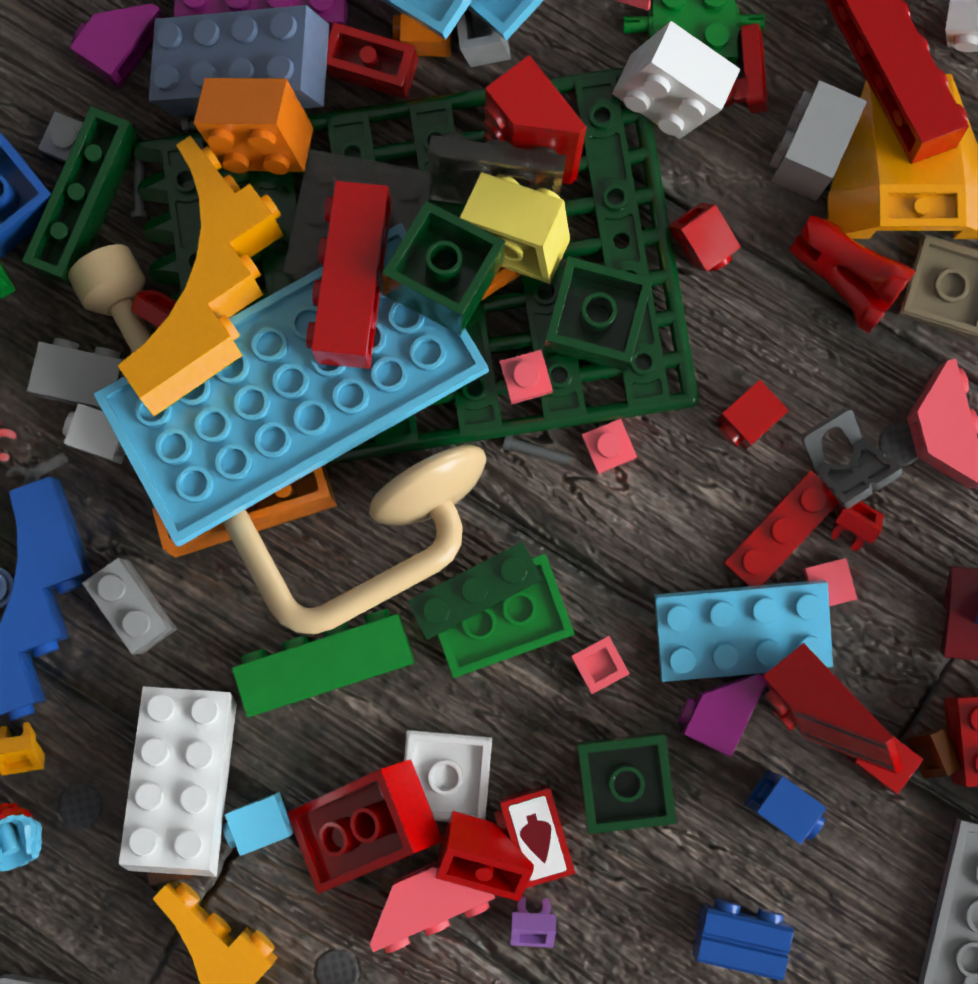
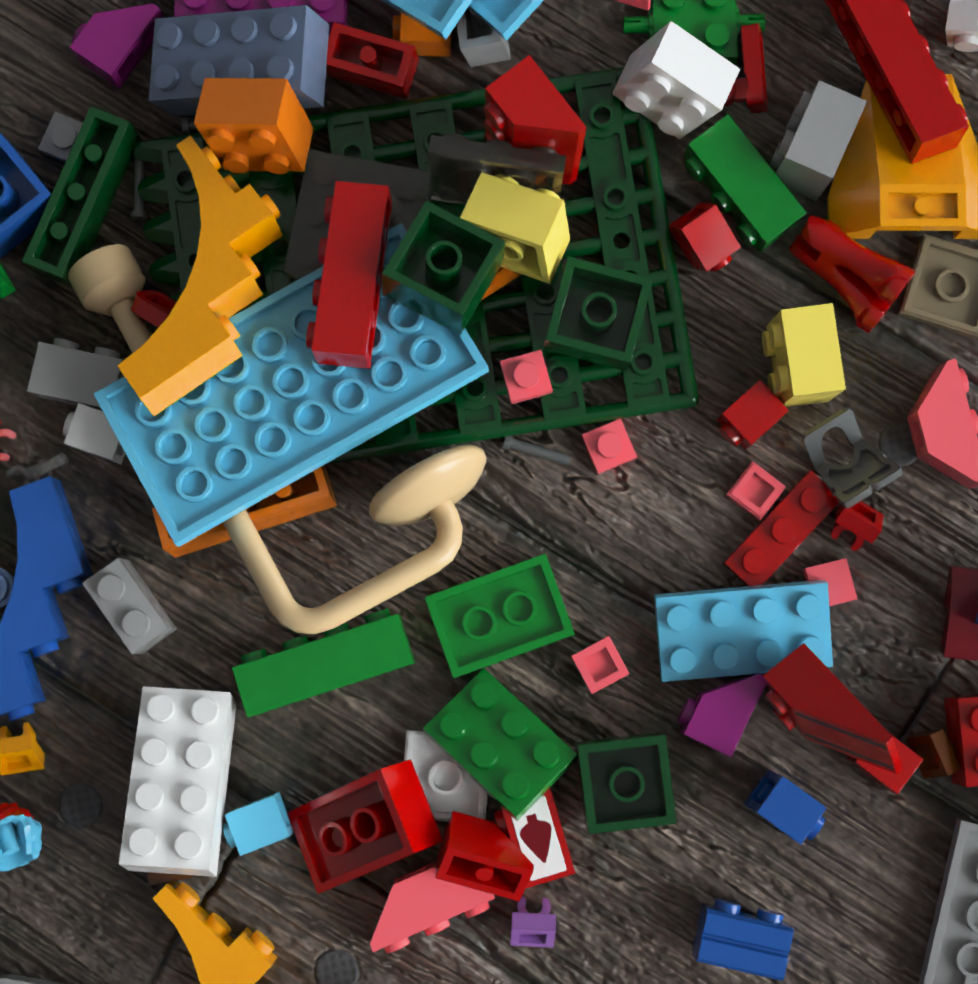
dark green plate [407,541,543,640] -> none
none -> green plate [423,668,578,821]
none -> green brick [683,114,807,253]
none -> coral tile [725,461,786,521]
none -> light yellow brick [762,303,846,407]

